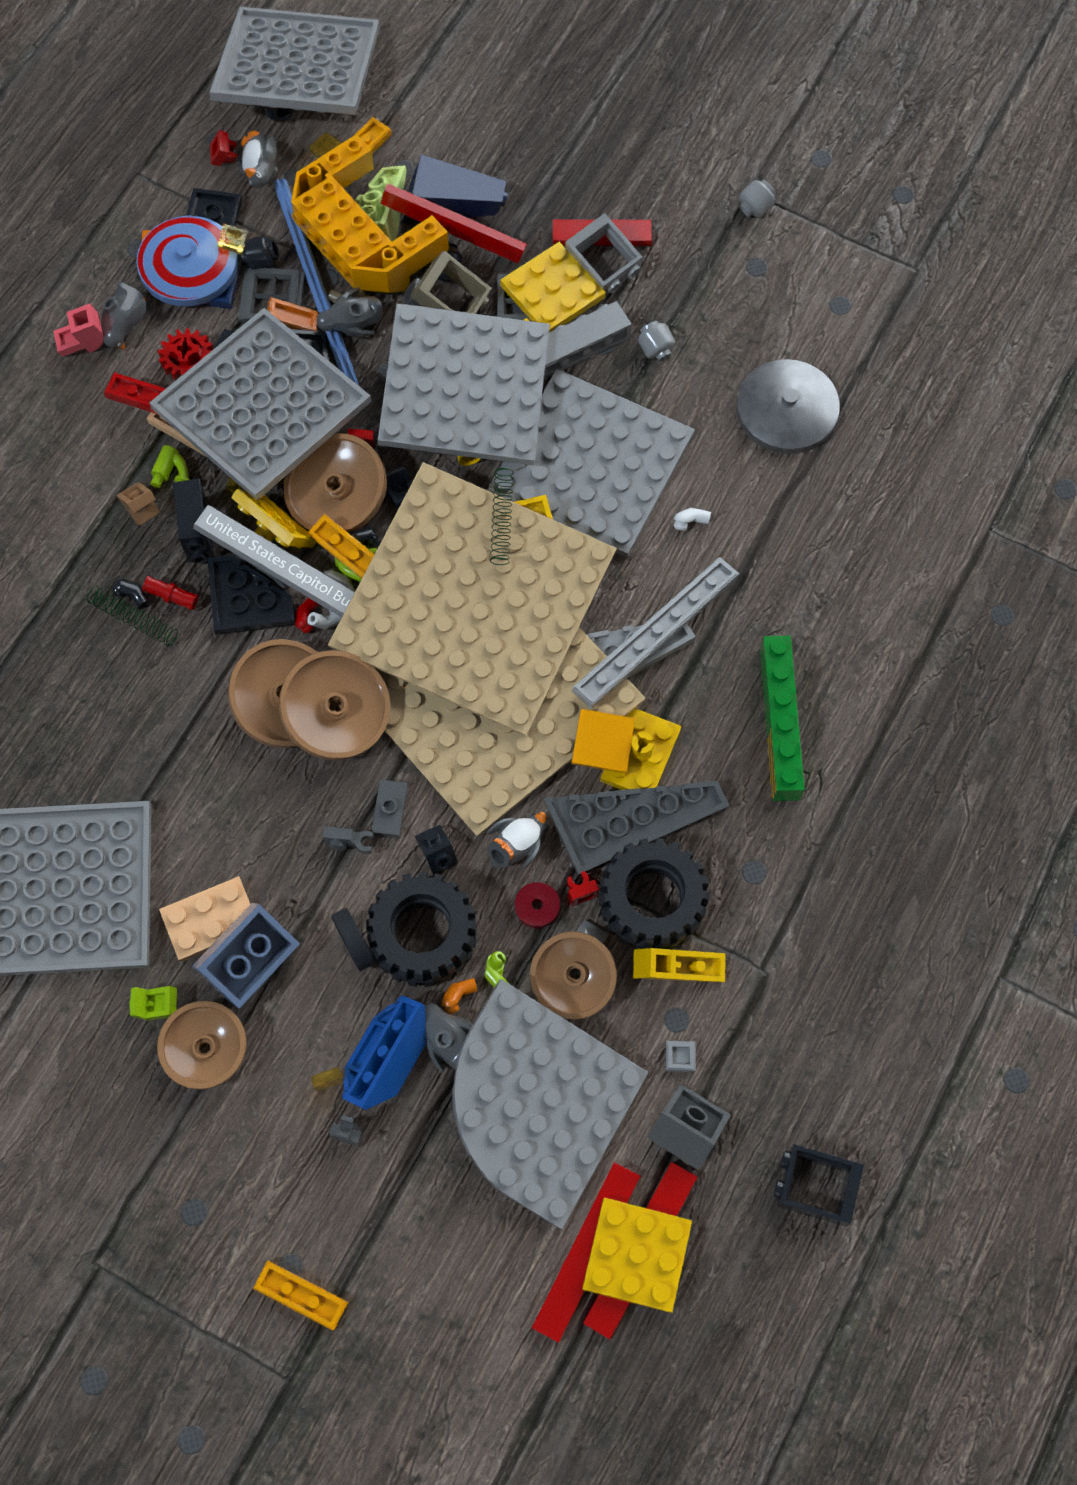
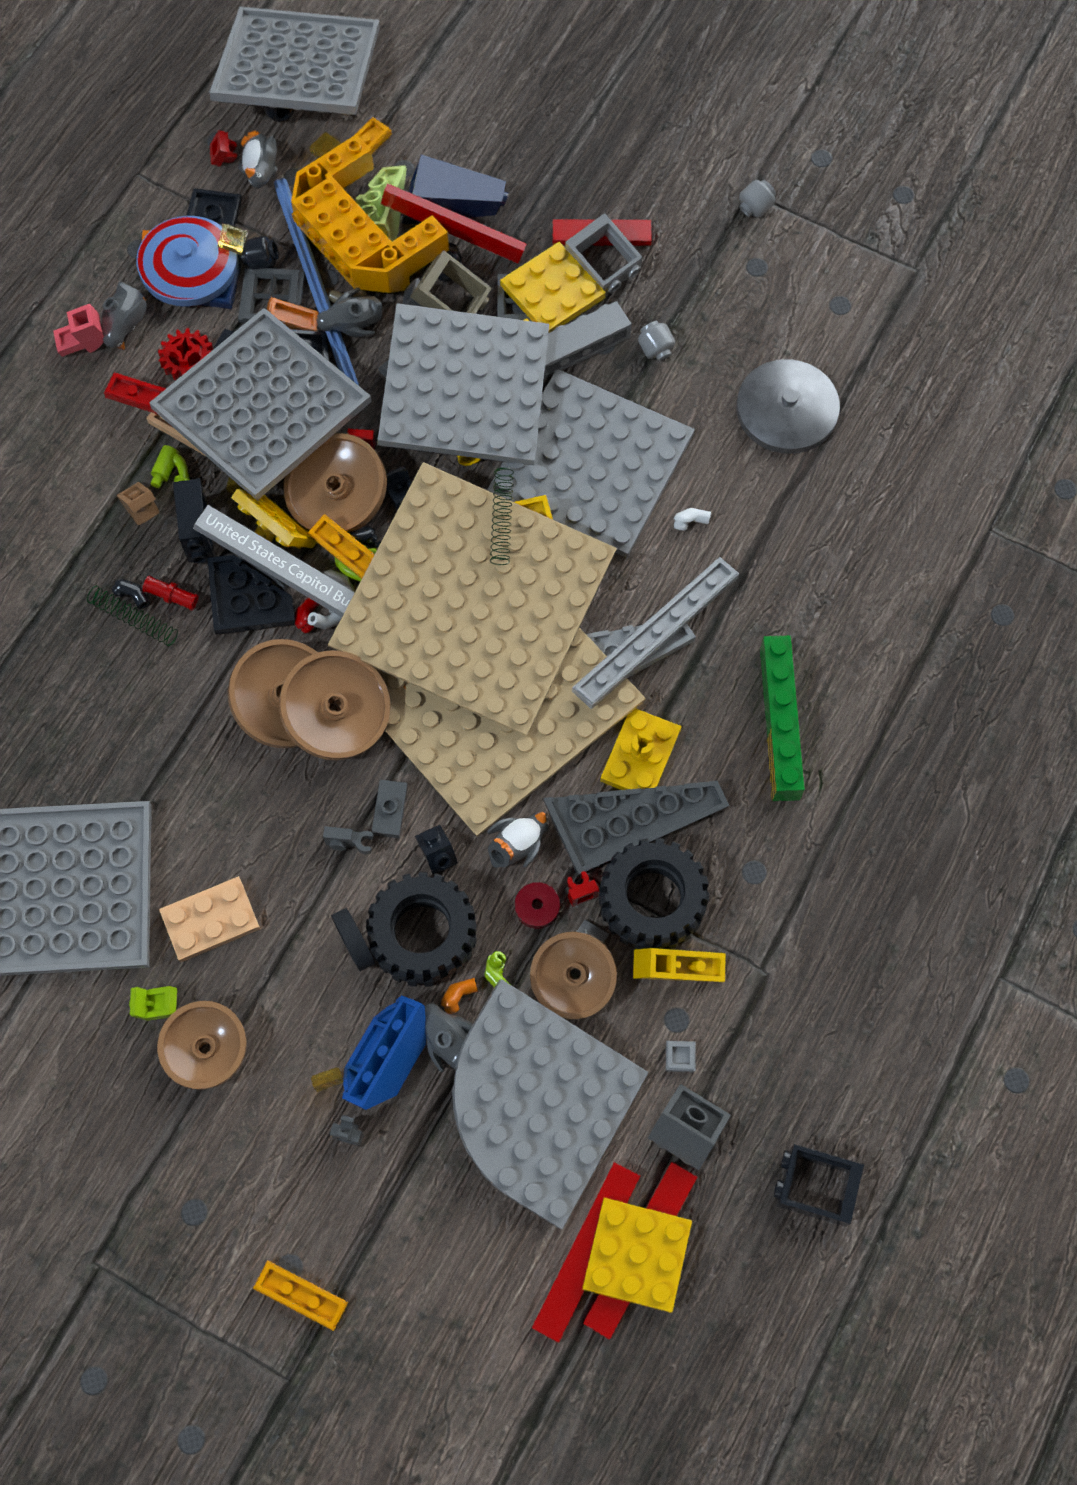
sand blue brick [192,903,300,1009] -> none
light orange tile [571,709,635,774] -> none

